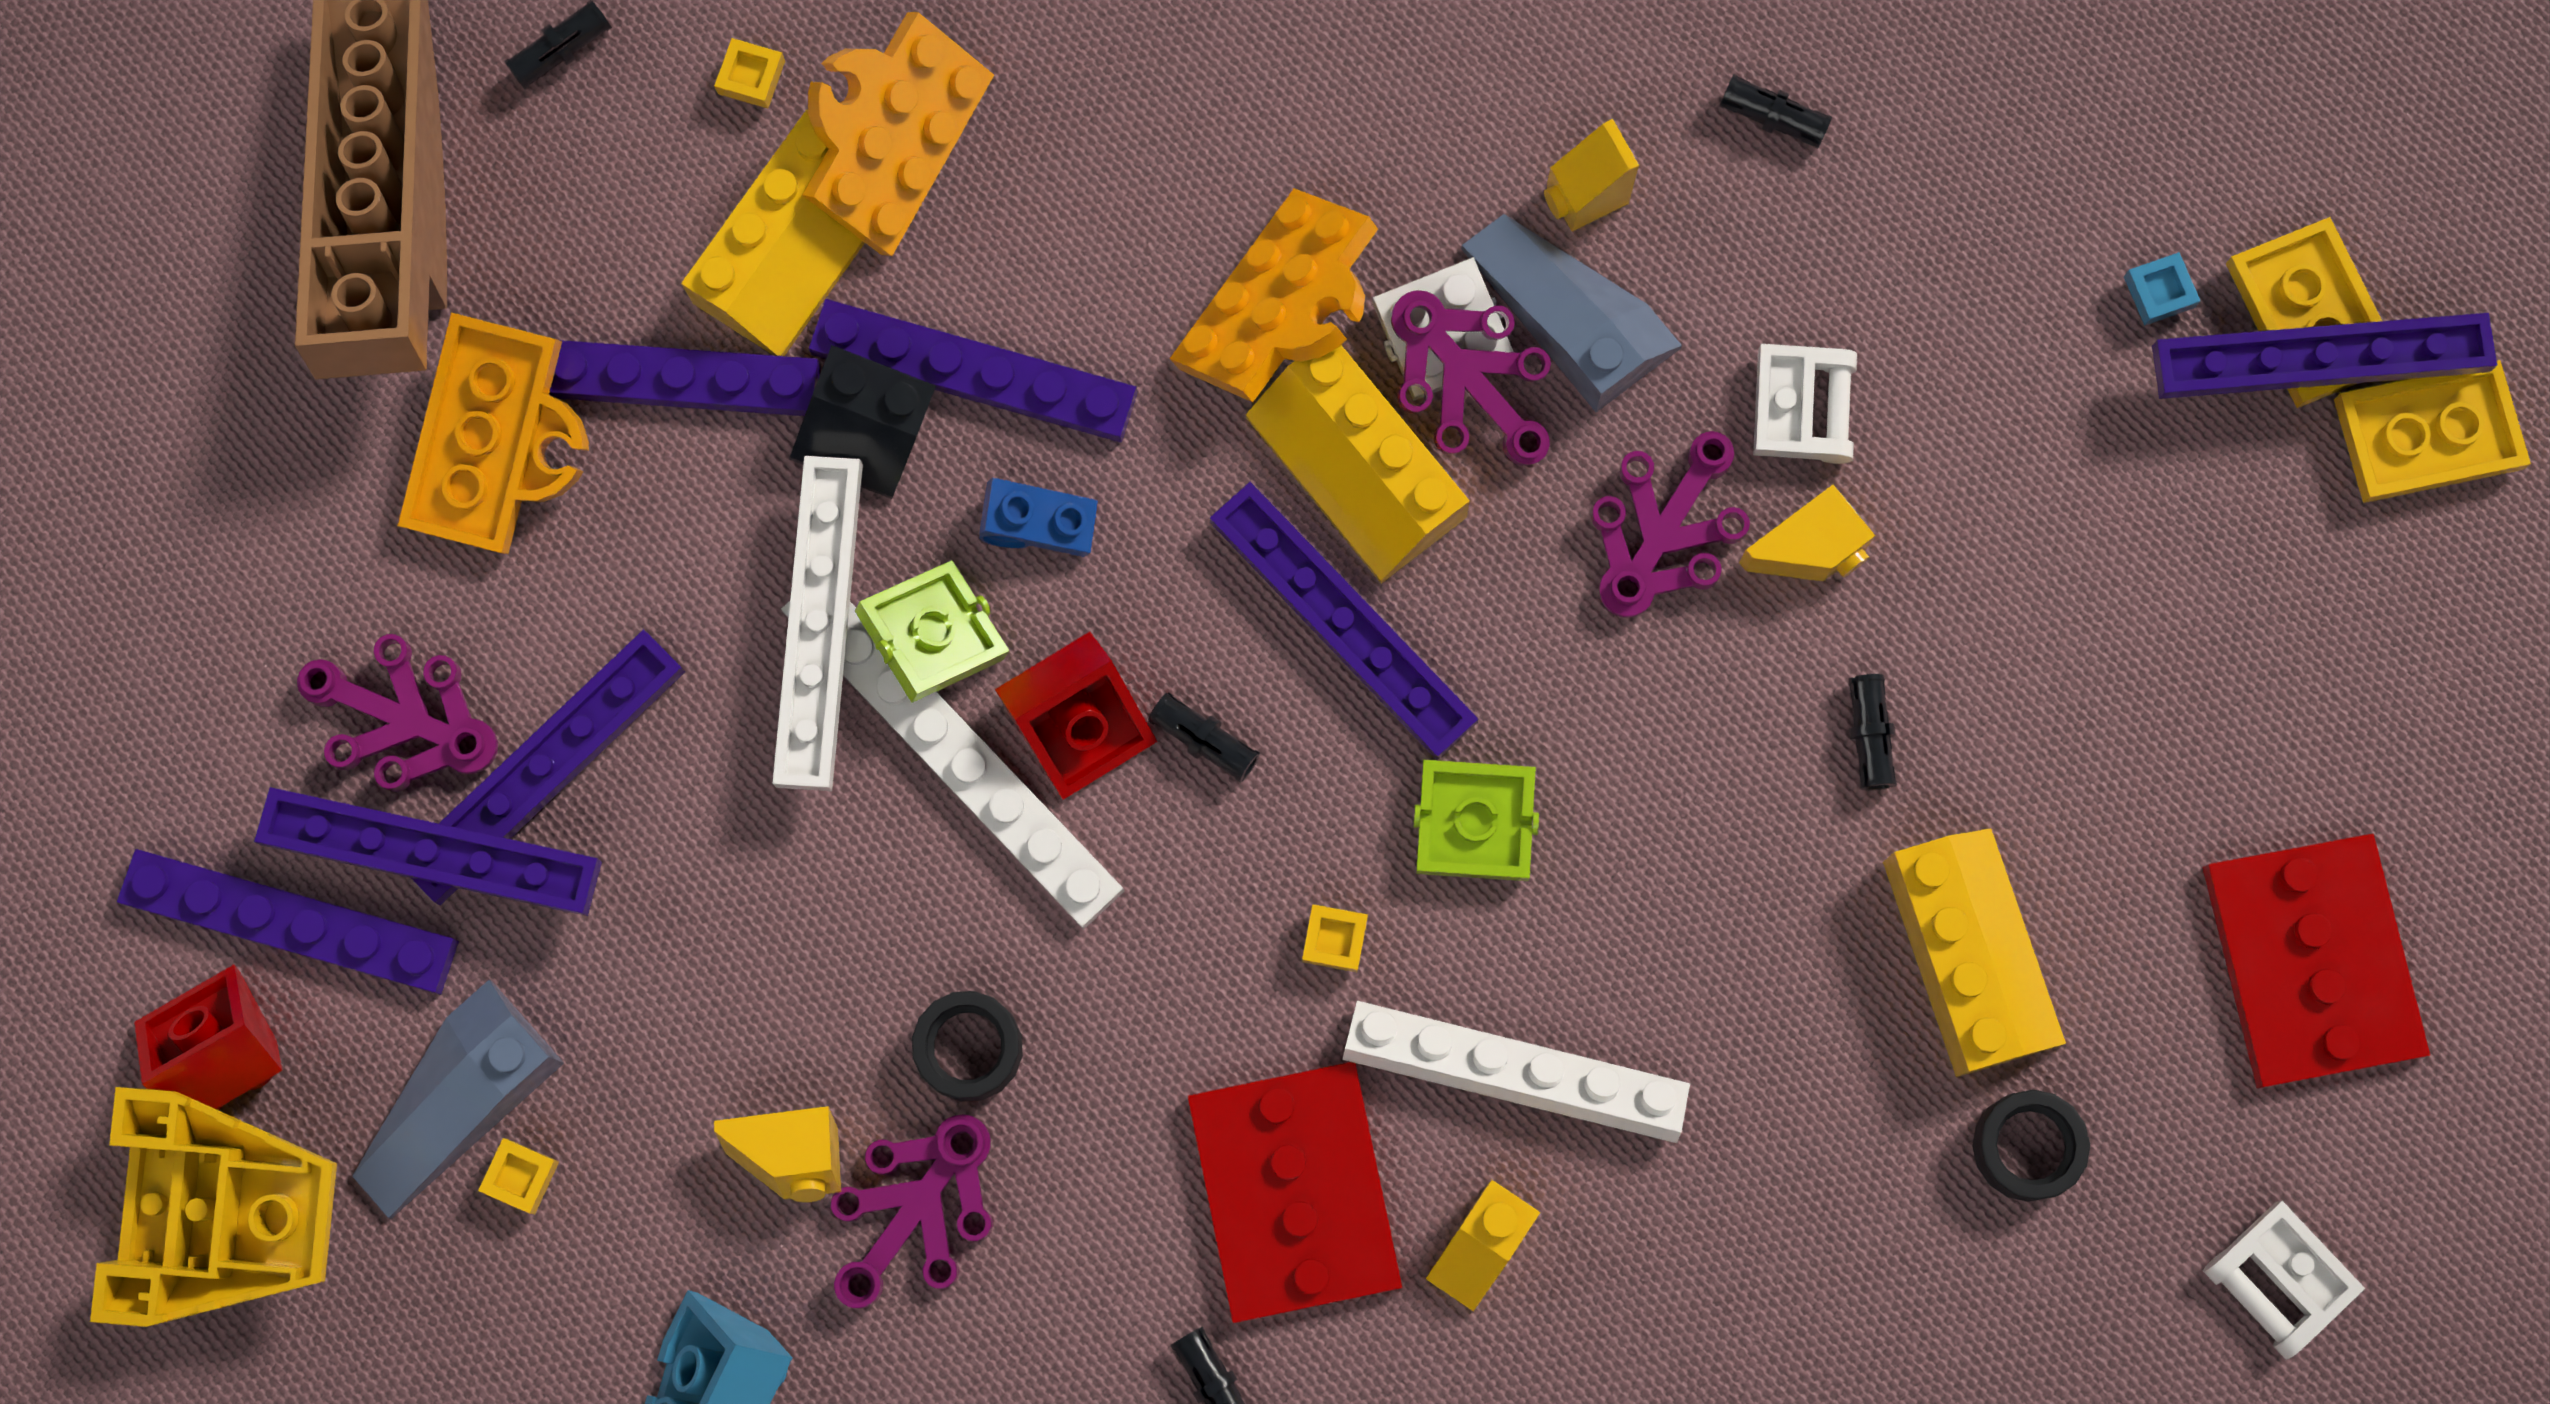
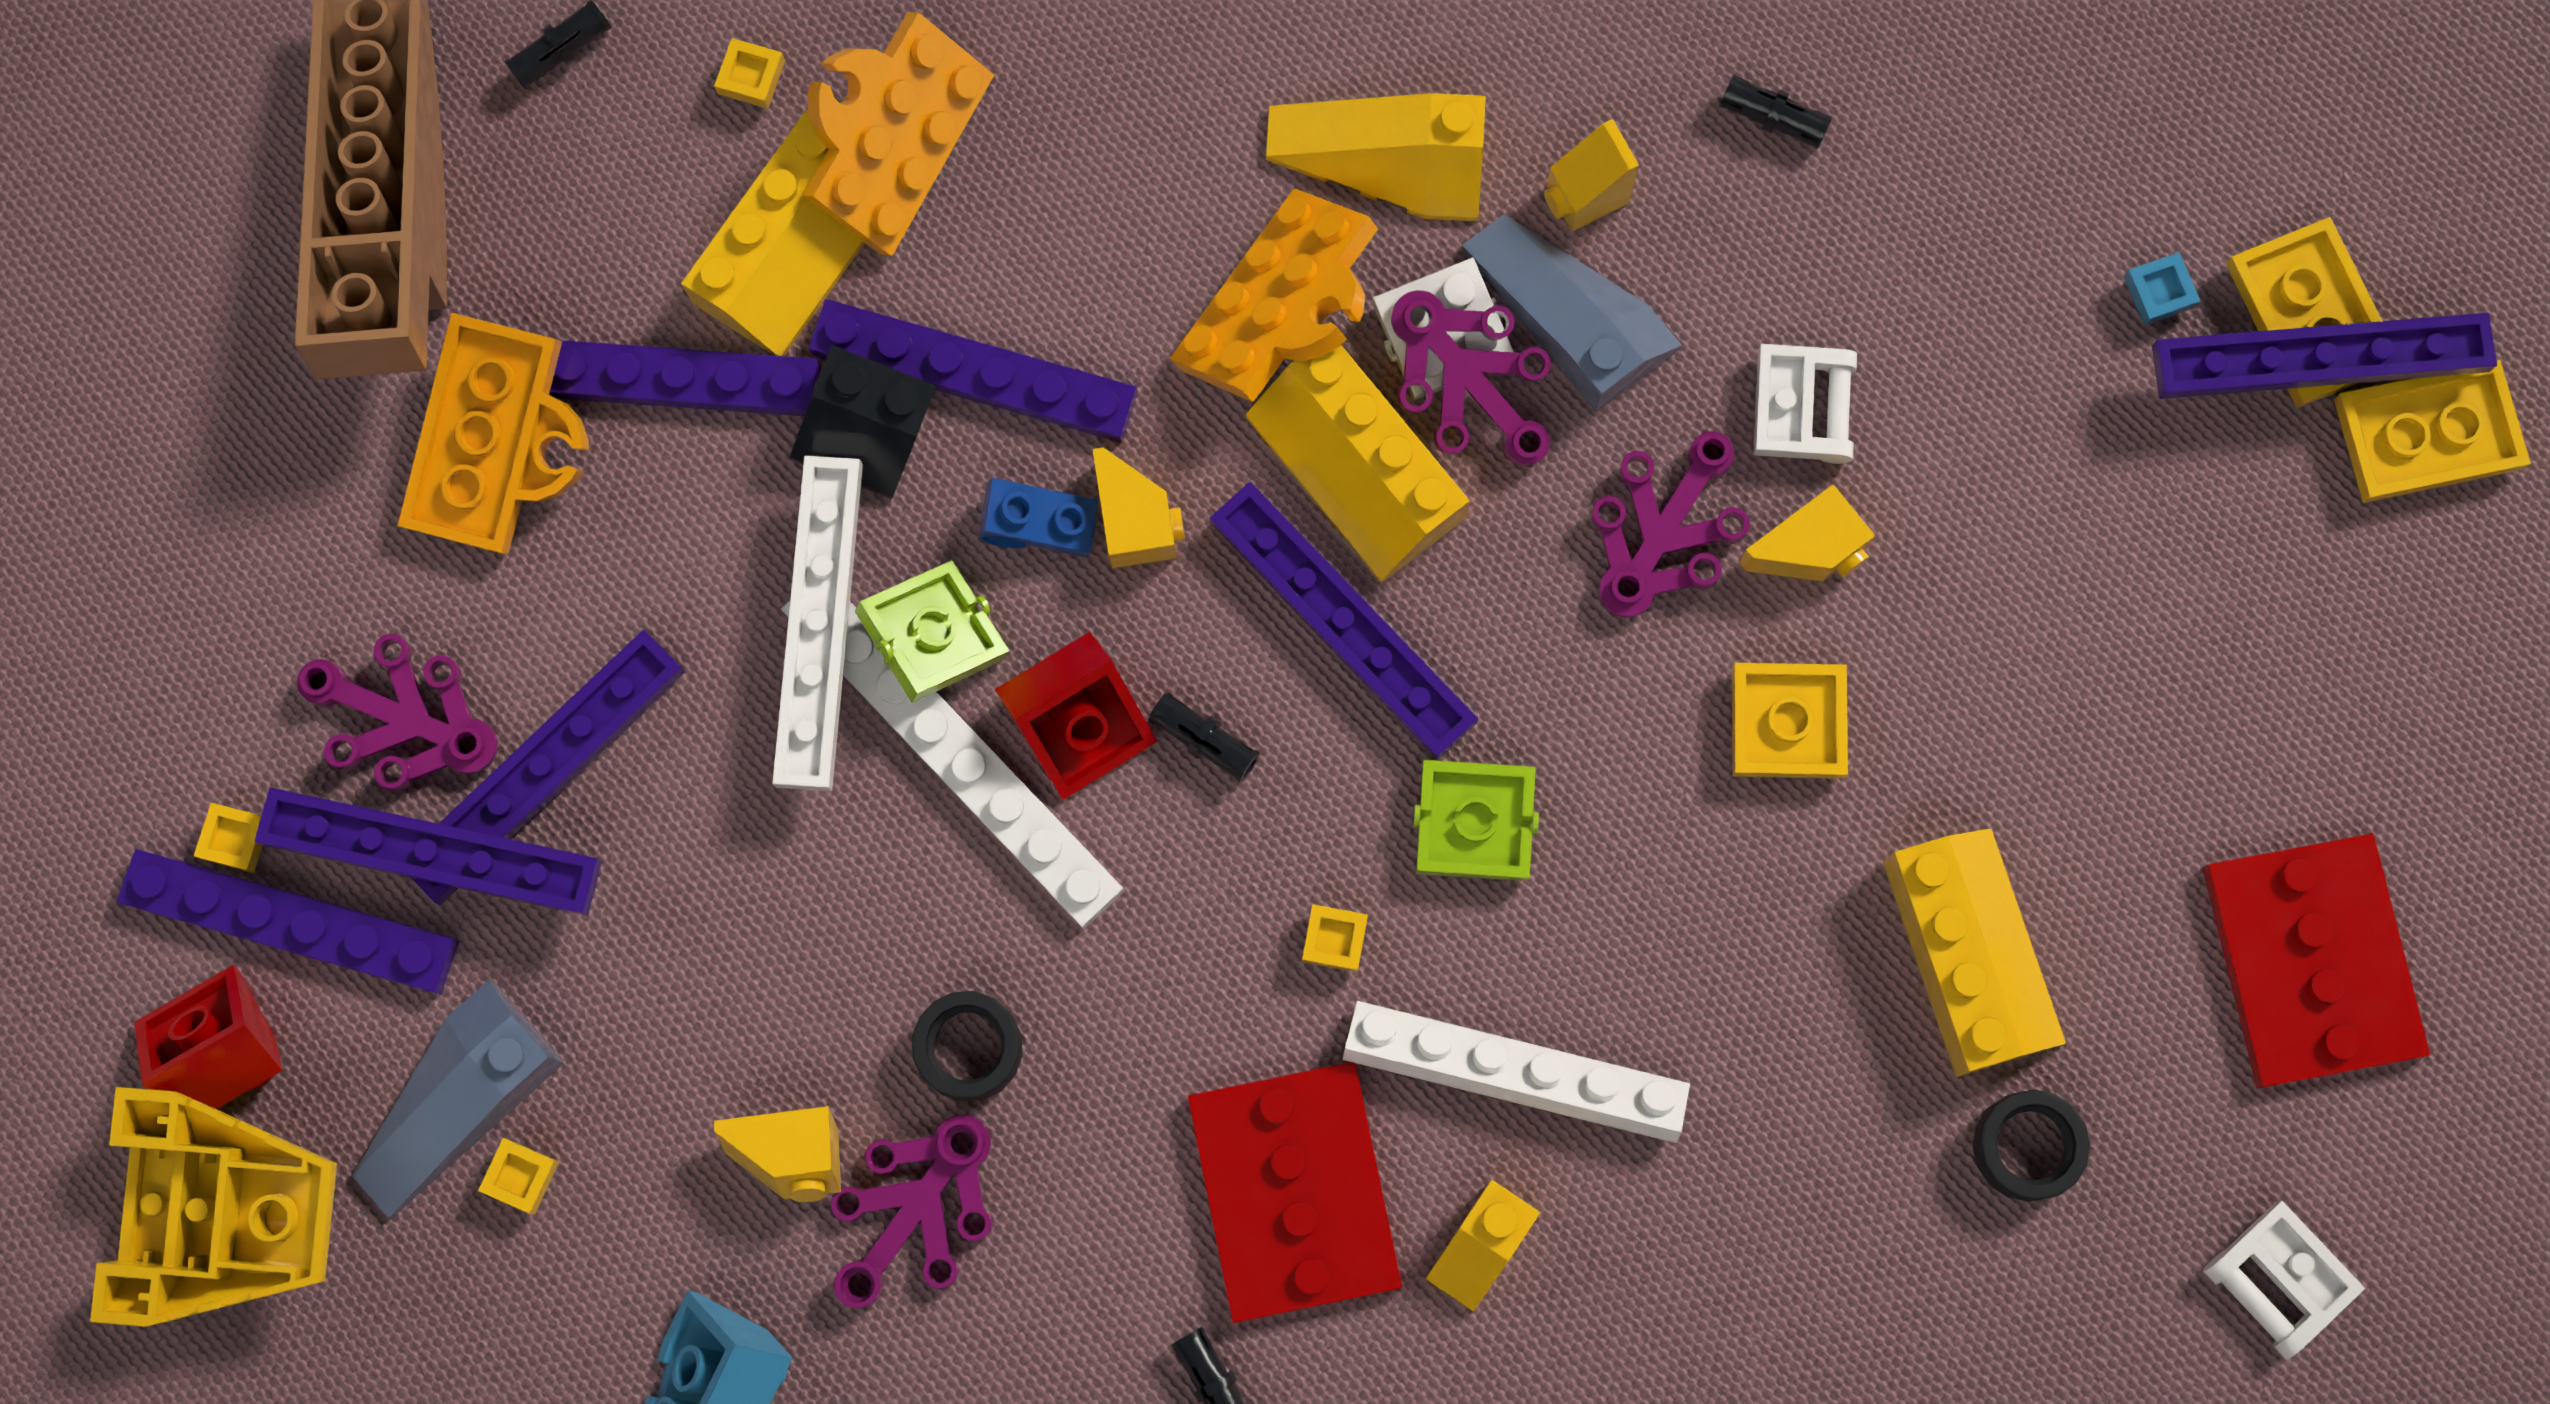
black pin [1848,674,1897,791] -> none
none -> yellow plate [194,803,263,873]
none -> yellow slope [1092,447,1185,568]
none -> yellow wedge [1266,93,1486,222]
none -> yellow plate [1732,663,1848,779]

